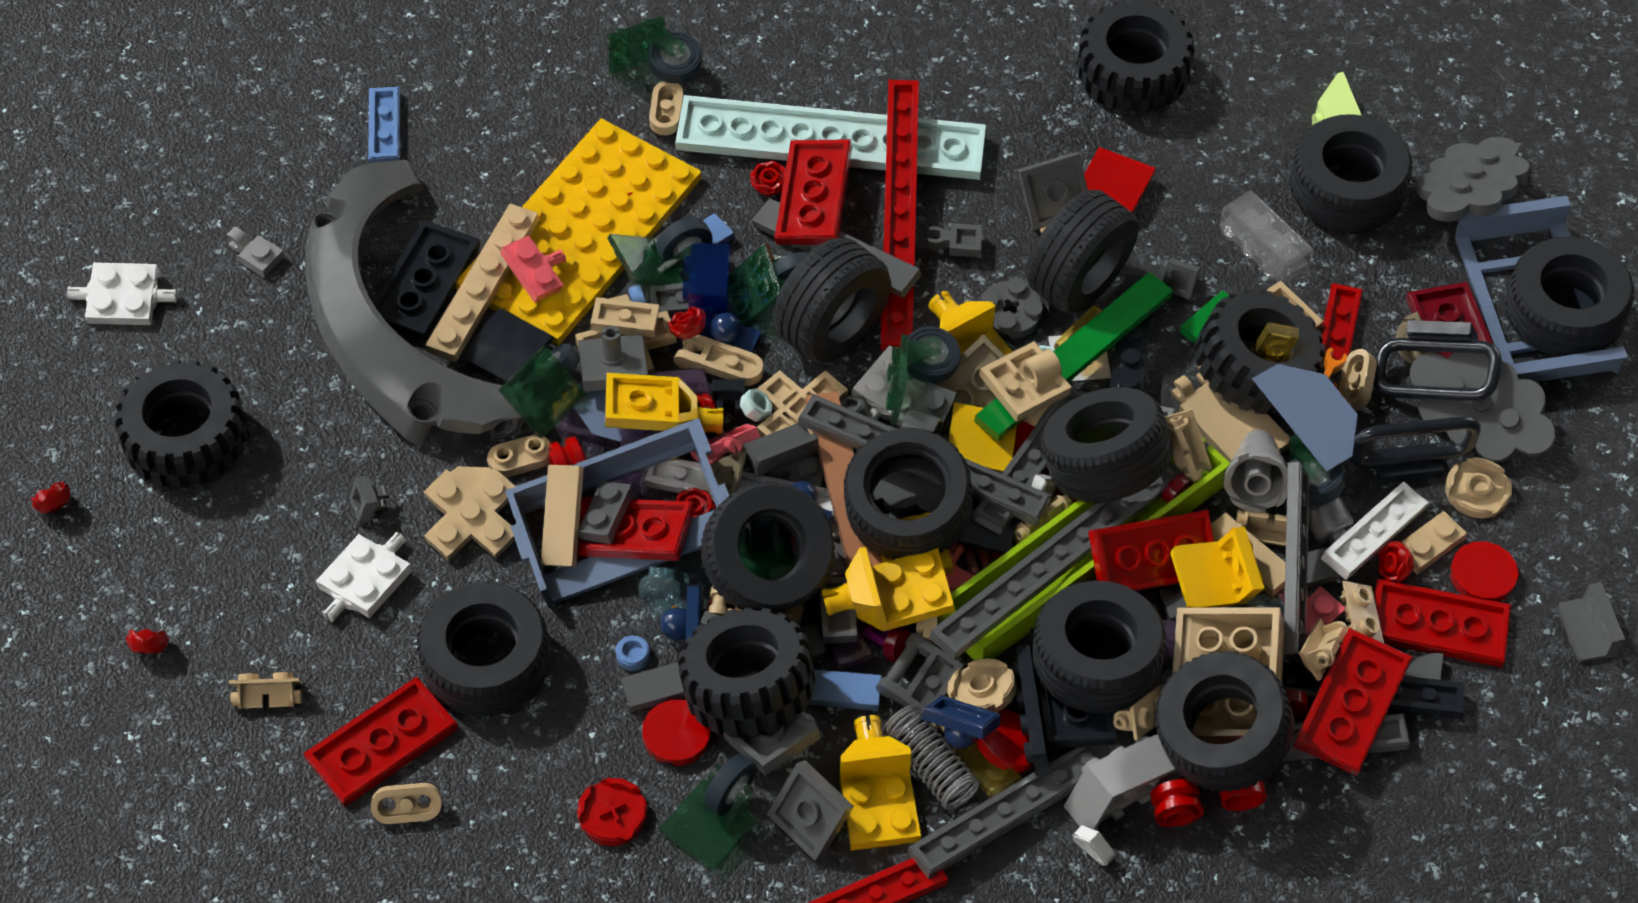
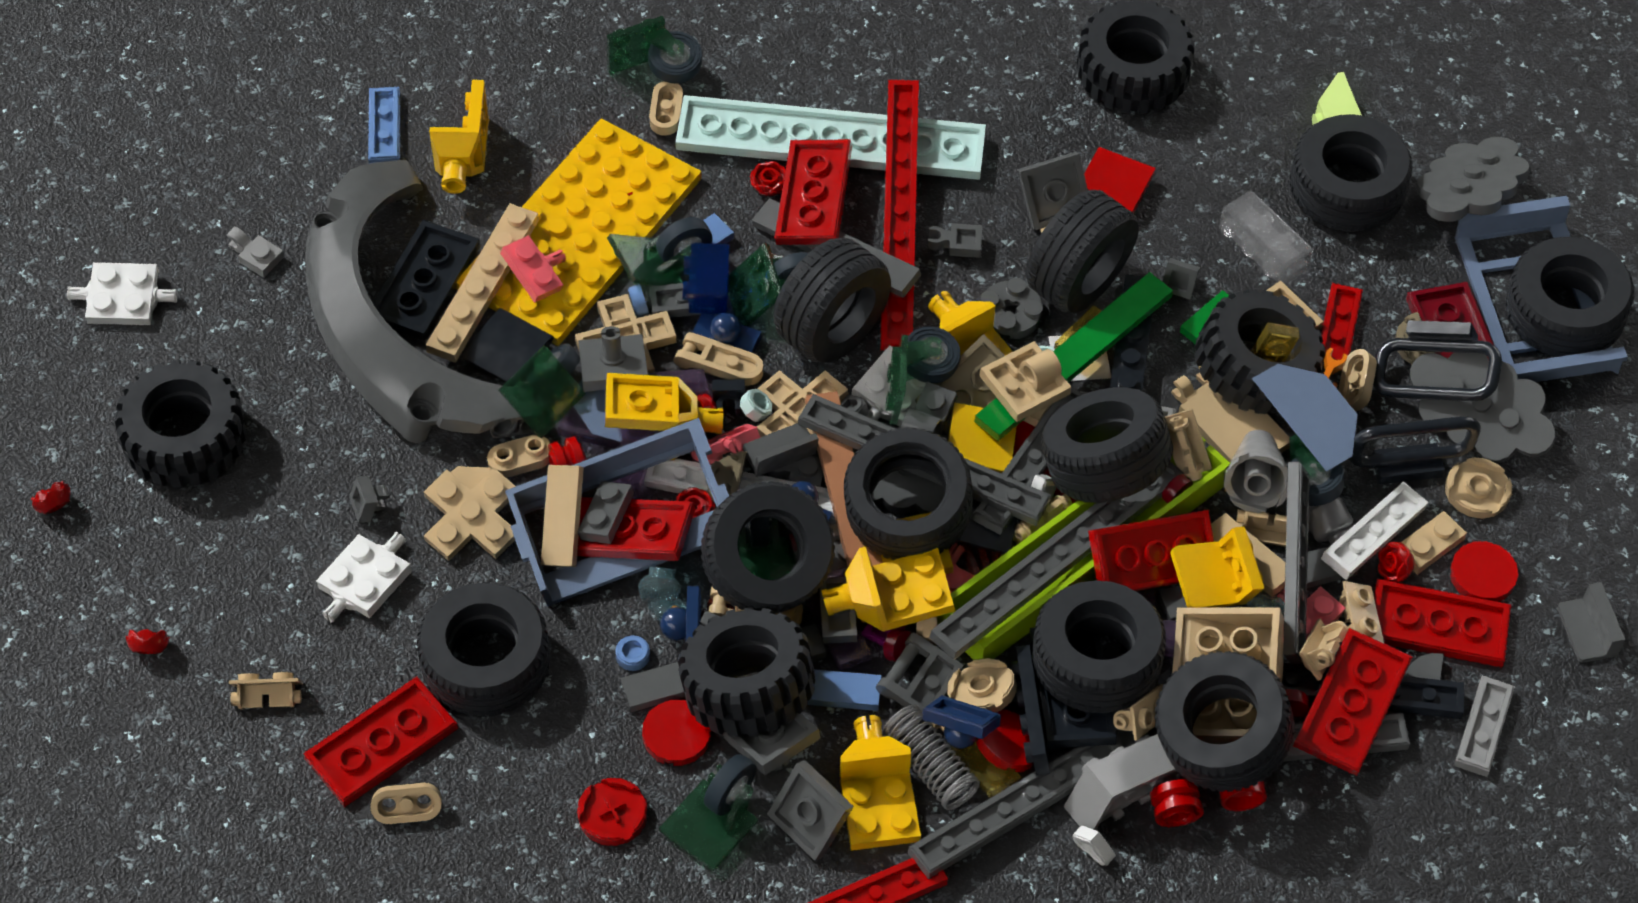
tan plate [590,297,660,338] -> none
red plate [668,306,706,340] -> none
none -> yellow plate [429,80,489,194]
none -> light grey tile [1454,675,1515,777]

